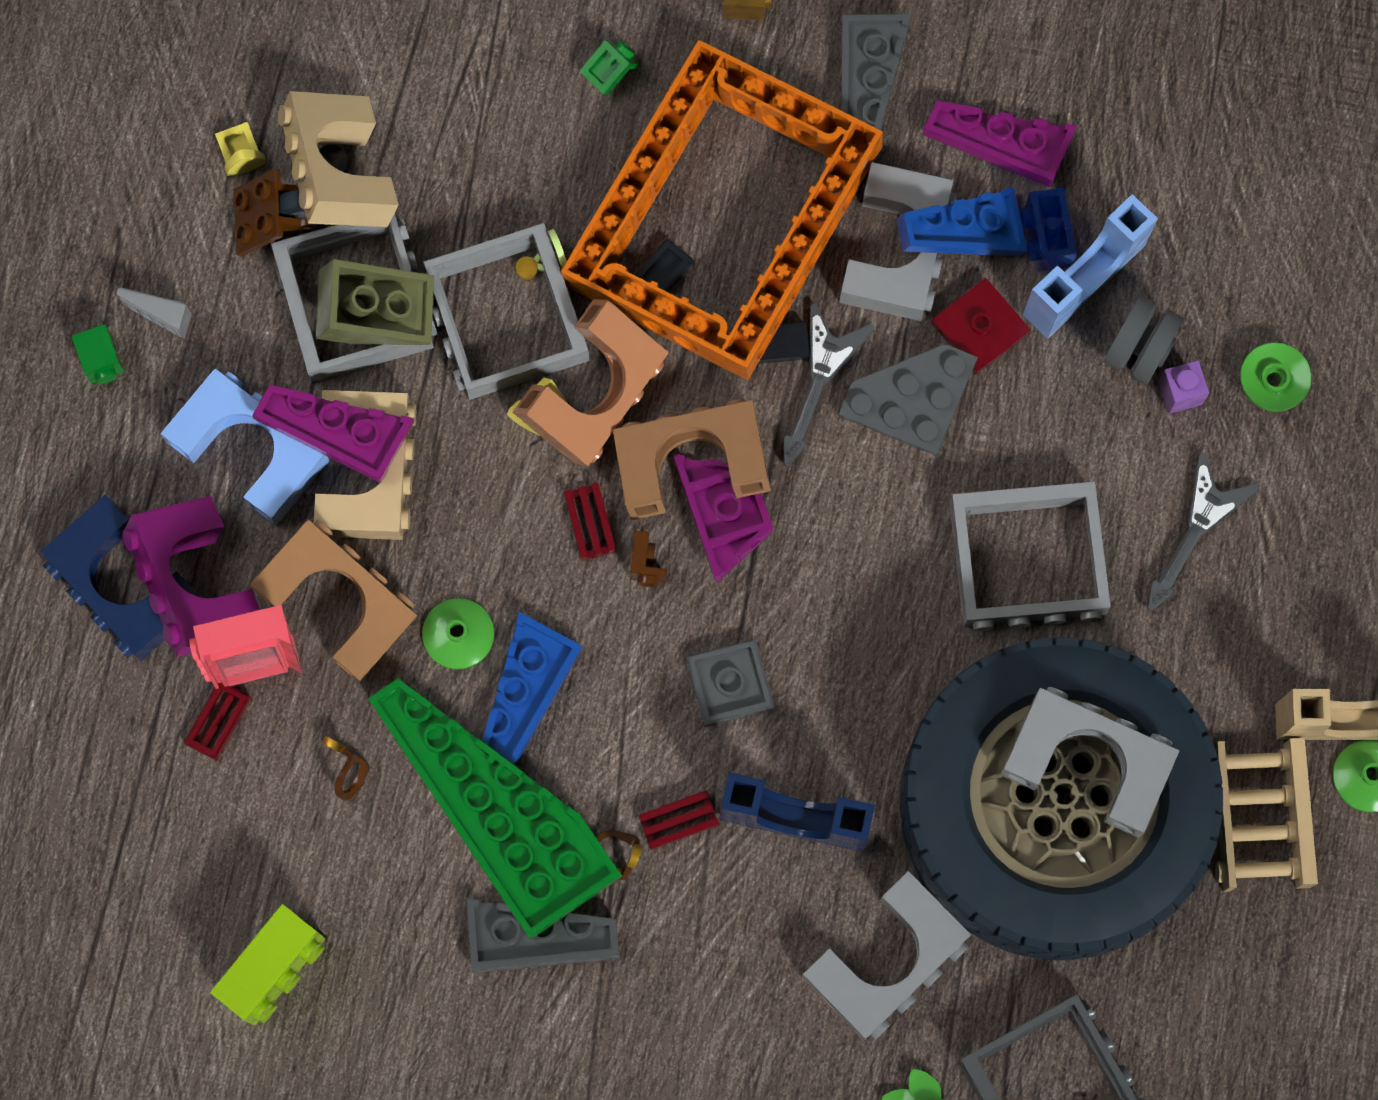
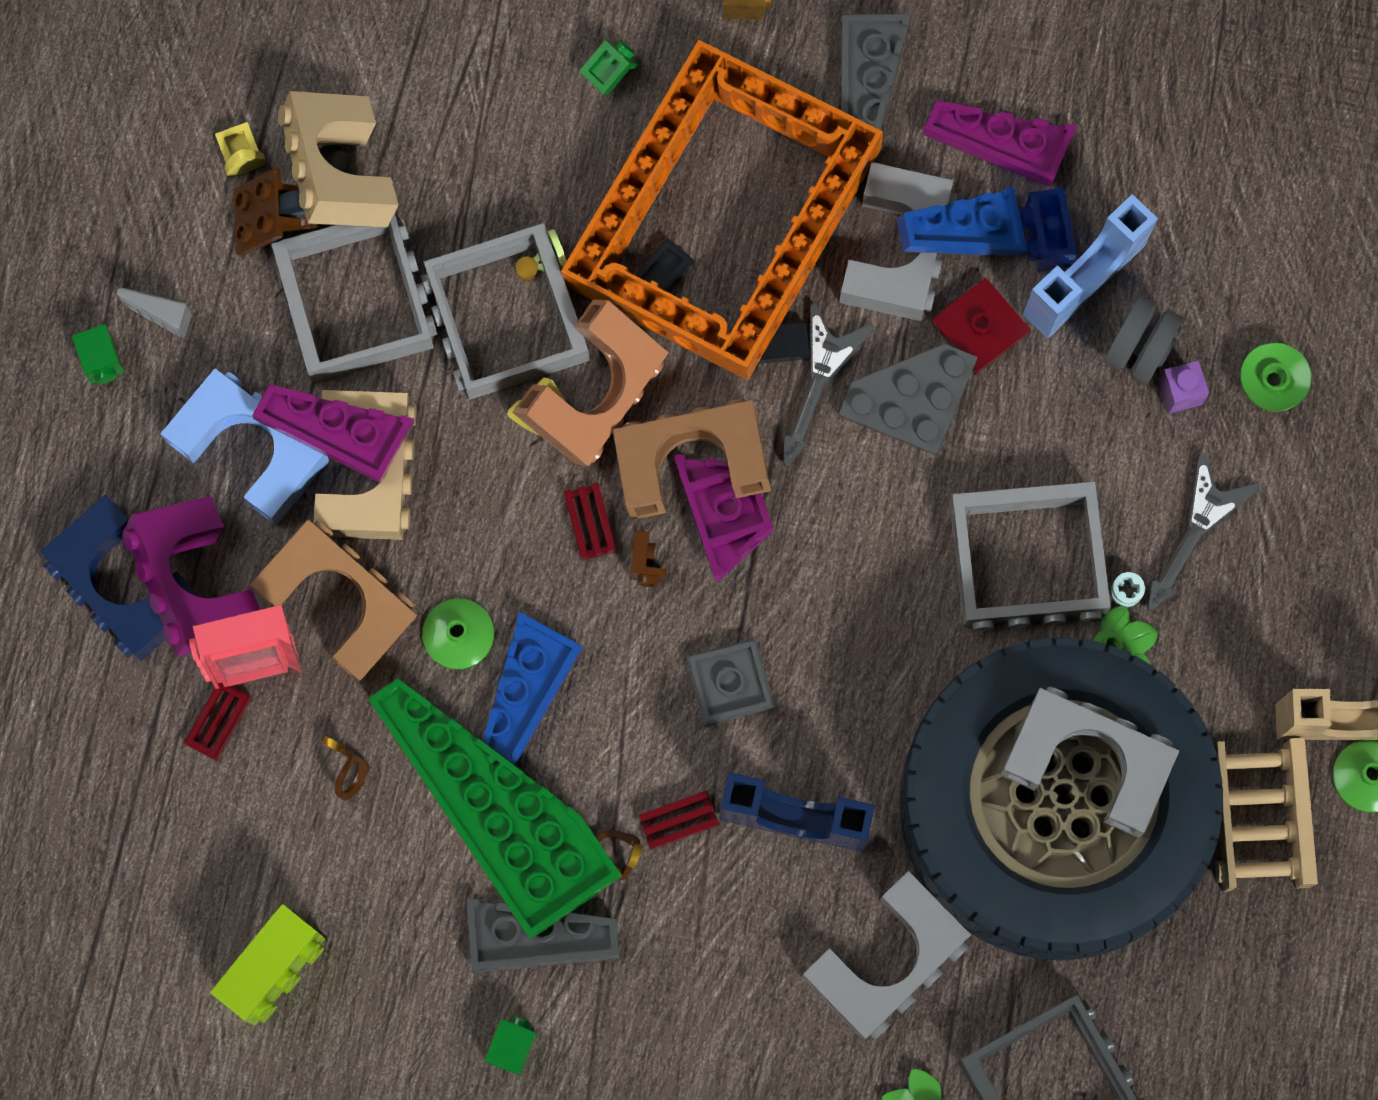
olive slope [316,259,434,345] -> none
none -> green brick [484,1016,537,1076]
none -> bright green plate [1093,606,1158,664]
none -> light aqua bush [1111,572,1145,607]

